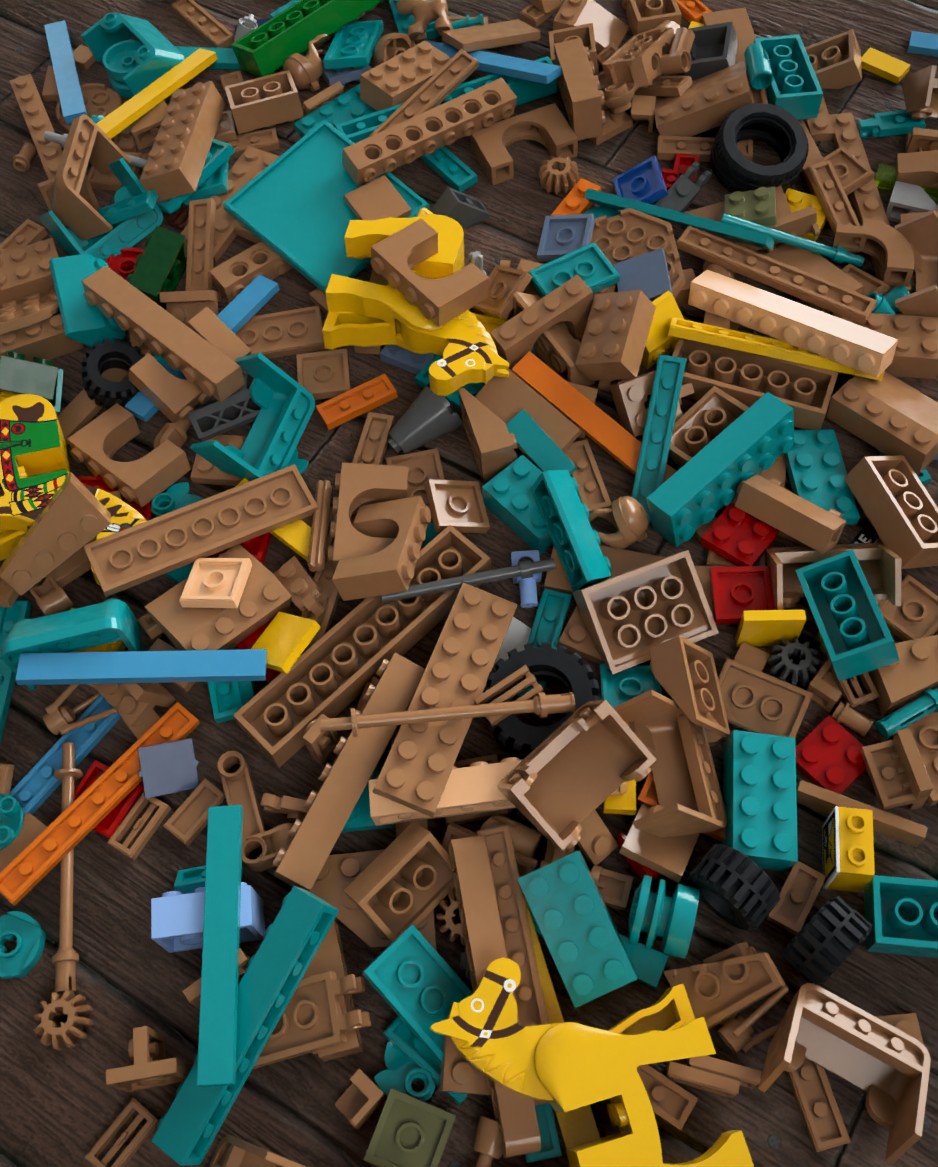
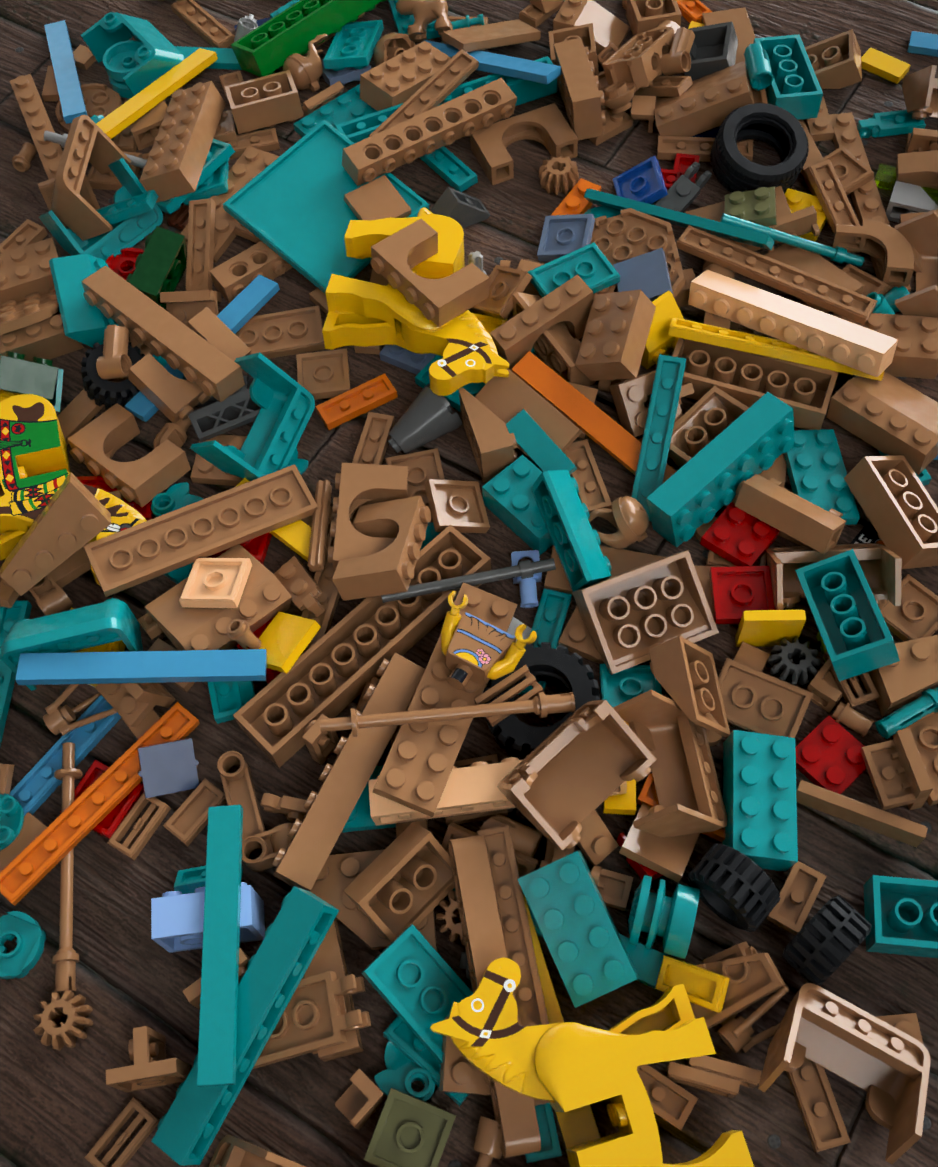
yellow piece [822,806,875,892] -> none
none -> medium nougat piece [96,325,132,380]
none -> medium nougat pin [227,619,261,649]
none -> torso [441,591,537,690]
none -> yellow tile [655,955,730,1012]

